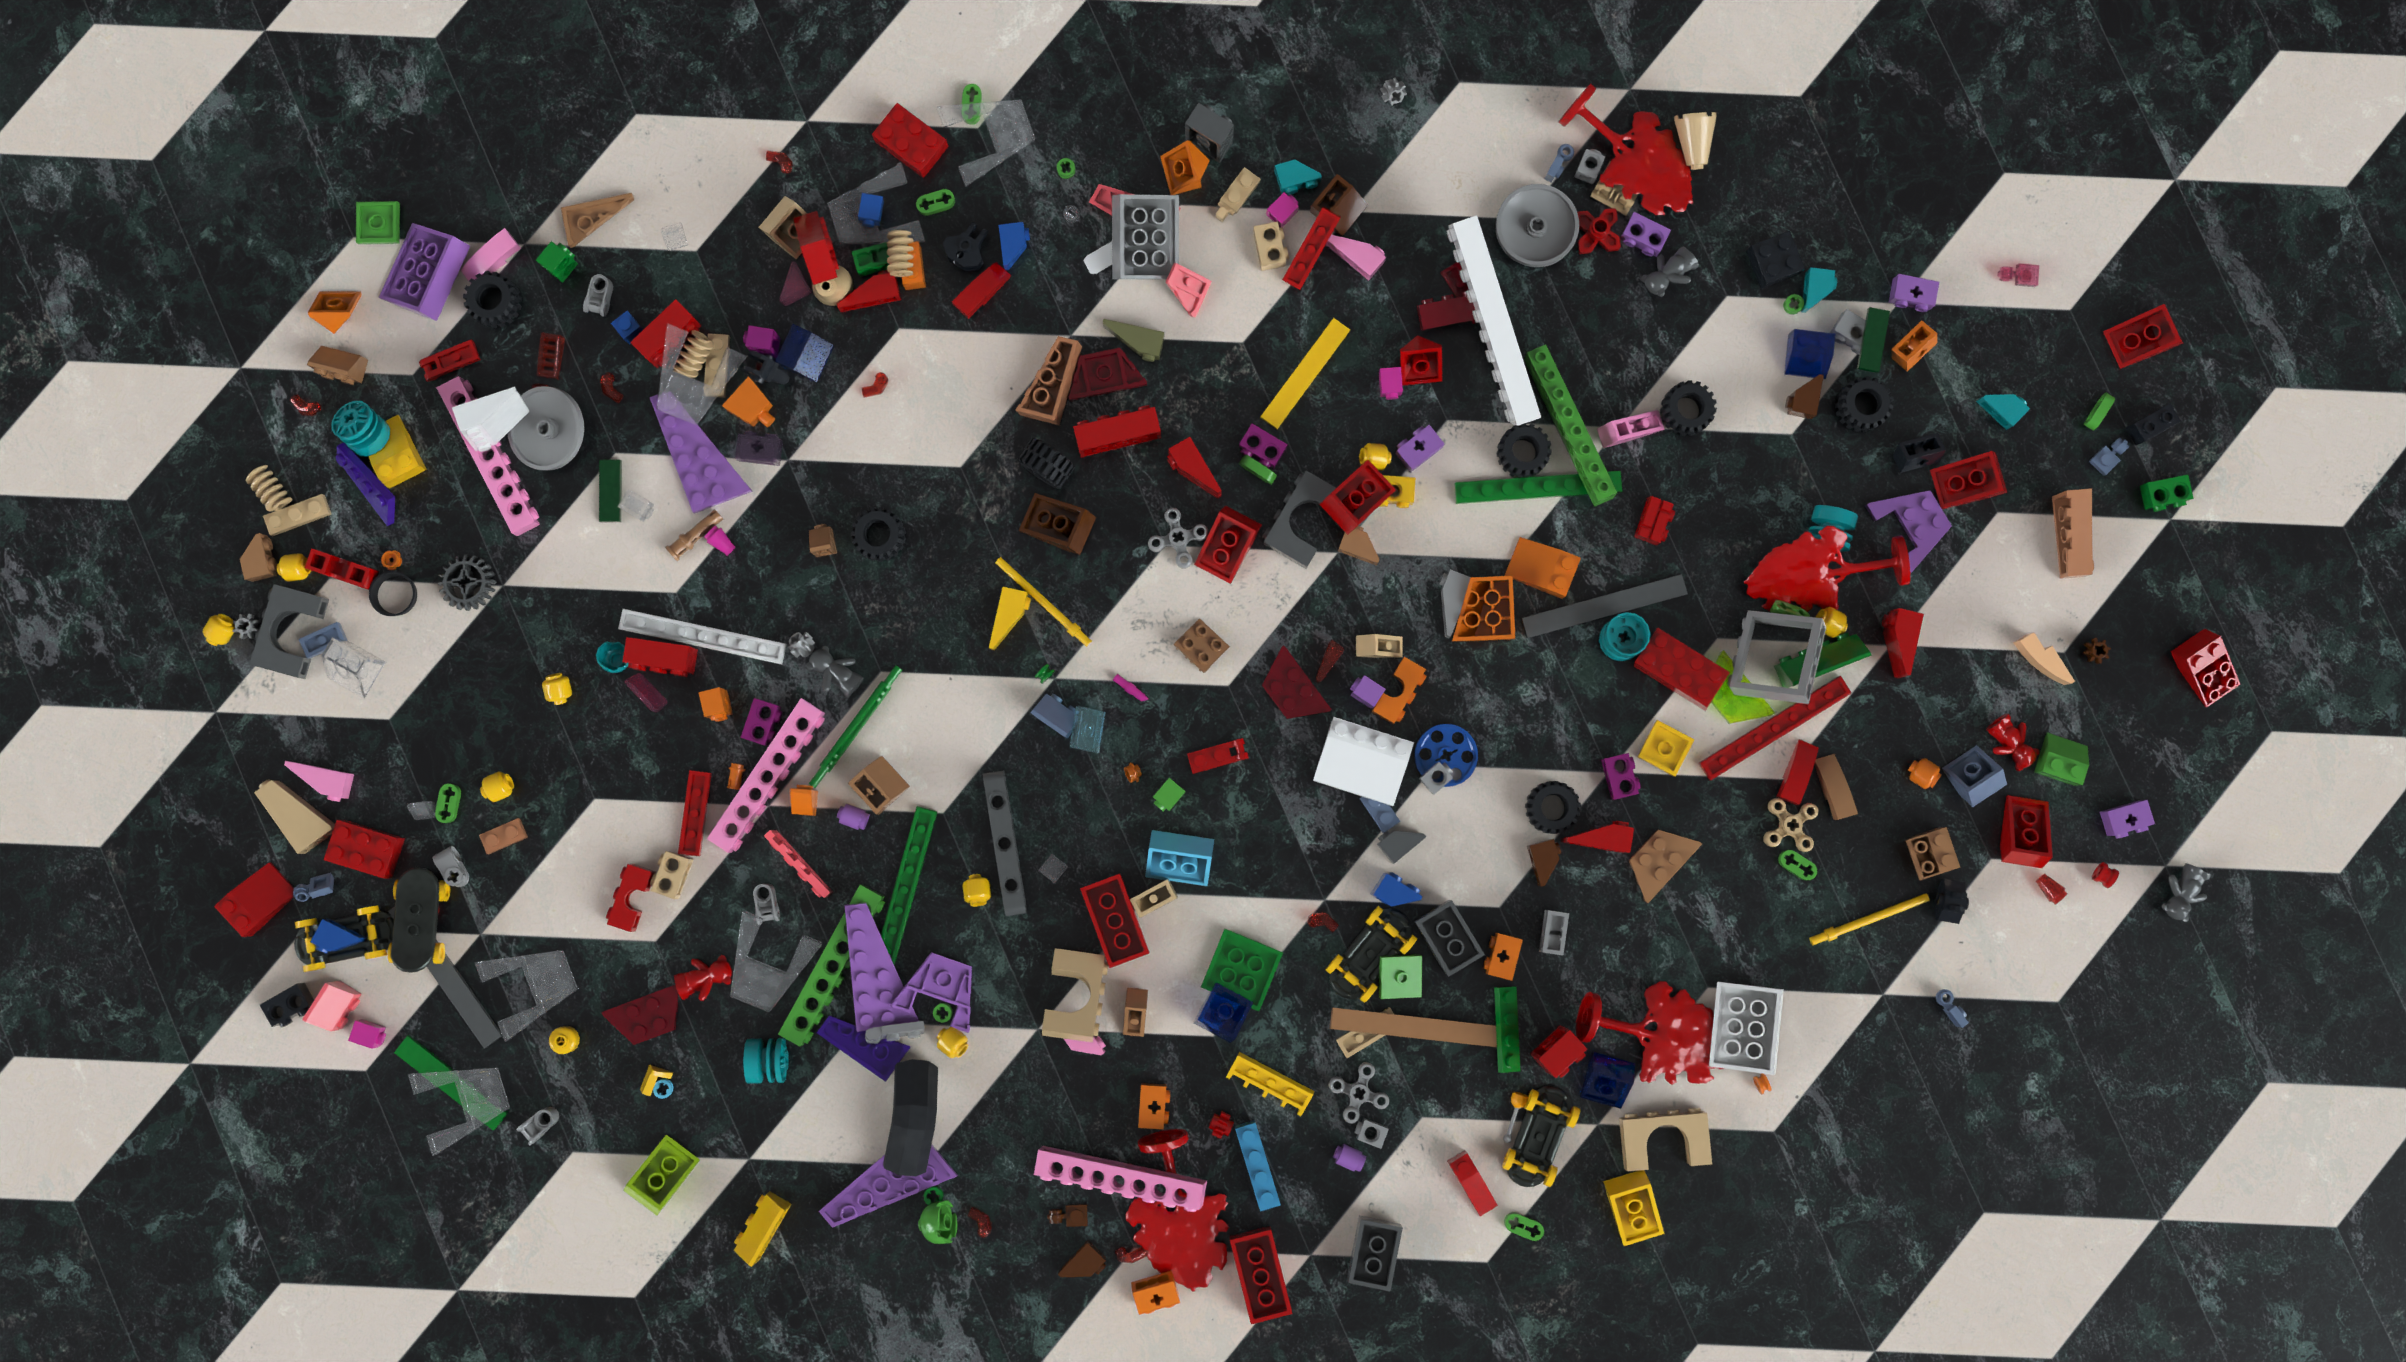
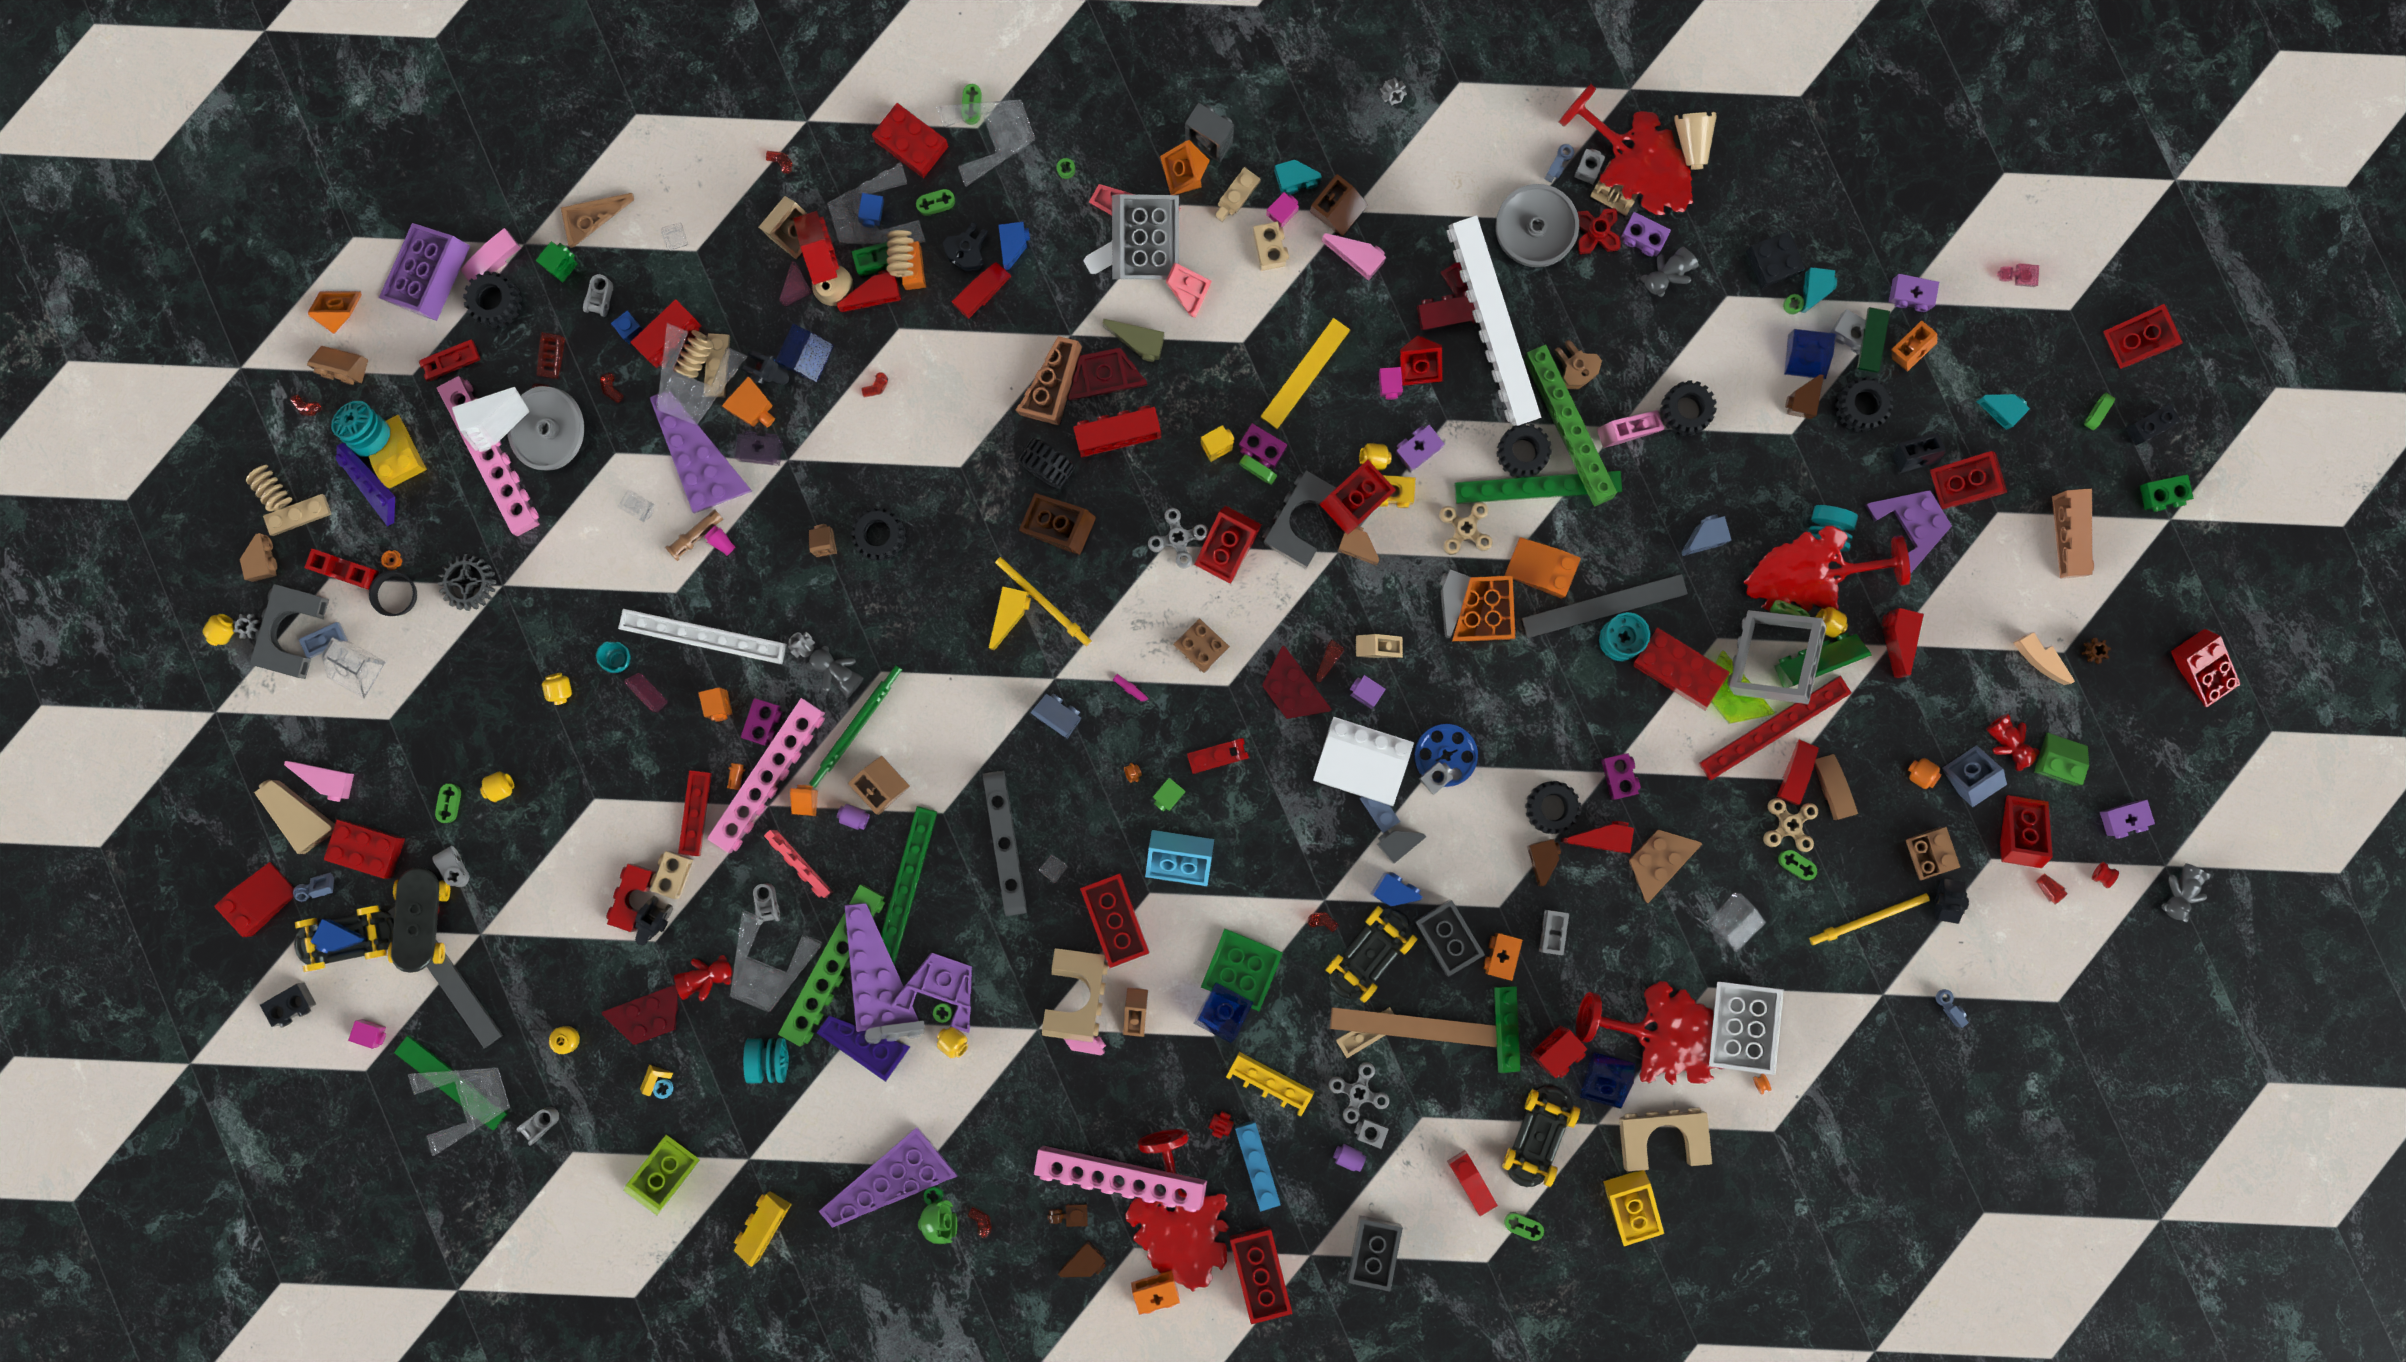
yellow head [277,553,311,582] -> none
slope [302,981,361,1031] -> none
bright green plate [356,201,400,244] -> none
clear slope [407,801,436,820] -> none
clear wing [475,950,578,1041] -> none
nougat plate [479,818,528,854] -> none
dark green tile [599,460,622,523] -> none
red brick [622,637,698,677] -> none
magenta brick [743,325,781,358] -> none
black piece [883,1059,938,1177] -> none
yellow head [962,874,991,907] -> none
green bush [1035,664,1055,684] -> none
clear hinge [1063,205,1080,223] -> none
clear light blue tile [1070,706,1106,753] -> none
clear red arm [1115,1247,1148,1263] -> none
tan slope [1130,879,1178,918] -> none
orange brick [1138,1083,1170,1130] -> none
red slope [1167,437,1222,499] -> none
red plate [1282,206,1341,290] -> none
orange arch [1372,657,1426,724] -> none
bright green plate [1379,954,1422,999] -> none
hinge [1503,1091,1528,1143] -> none
red brick [1634,496,1675,545] -> none
yellow plate [1637,720,1694,777] -> none
sand blue plate [2089,438,2129,476] -> none
none -> black hinge [635,896,673,945]
none -> yellow brick [1201,425,1234,462]
none -> tan gear [1439,502,1493,555]
none -> medium nougat hinge [1555,340,1602,389]
none -> sand blue slope [1681,514,1731,556]
none -> clear slope [1706,893,1766,952]

